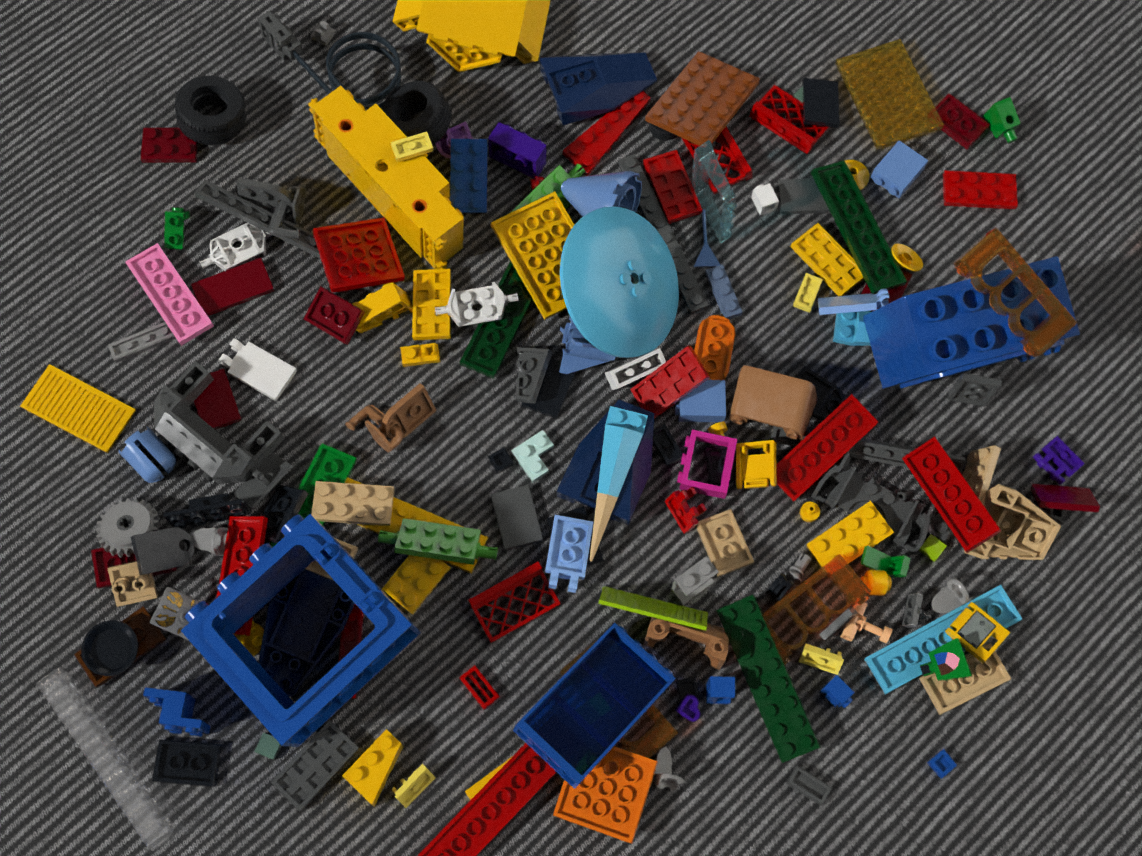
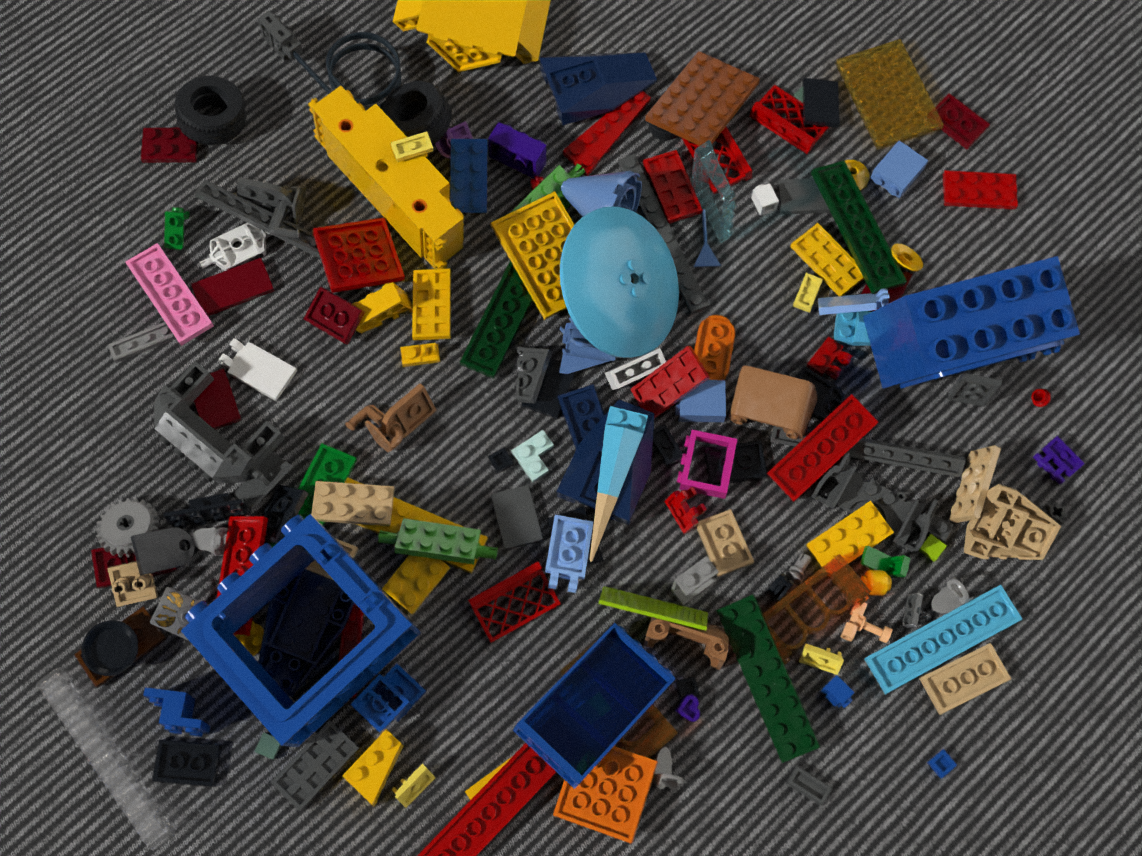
yellow window [20,364,136,453] -> none
medium blue cylinder [119,427,176,483] -> none
light grey tile [311,20,336,46] -> none
white plate [435,282,519,327] -> none
red tile [459,665,500,710] -> none
sand blue plate [705,265,743,319] -> none
blue panel [706,676,735,704] -> none
yellow tile [707,421,728,436] -> none
yellow container [736,440,777,489] -> none
yellow tile [800,502,820,522] -> none
dark grey tile [819,607,857,640] -> none
red plate [902,436,1001,553] -> none
green torso [920,638,973,681] -> none
yellow container [945,602,1010,664] -> none
clear orange fence [953,228,1078,357] -> none
green torso [983,97,1020,144] -> none
dark red tile [1030,484,1100,512] -> none
none -> blue bracket [350,664,426,734]
none -> dark blue tile [557,384,604,450]
none -> red plate [806,336,852,380]
none -> red plate [1031,389,1051,407]

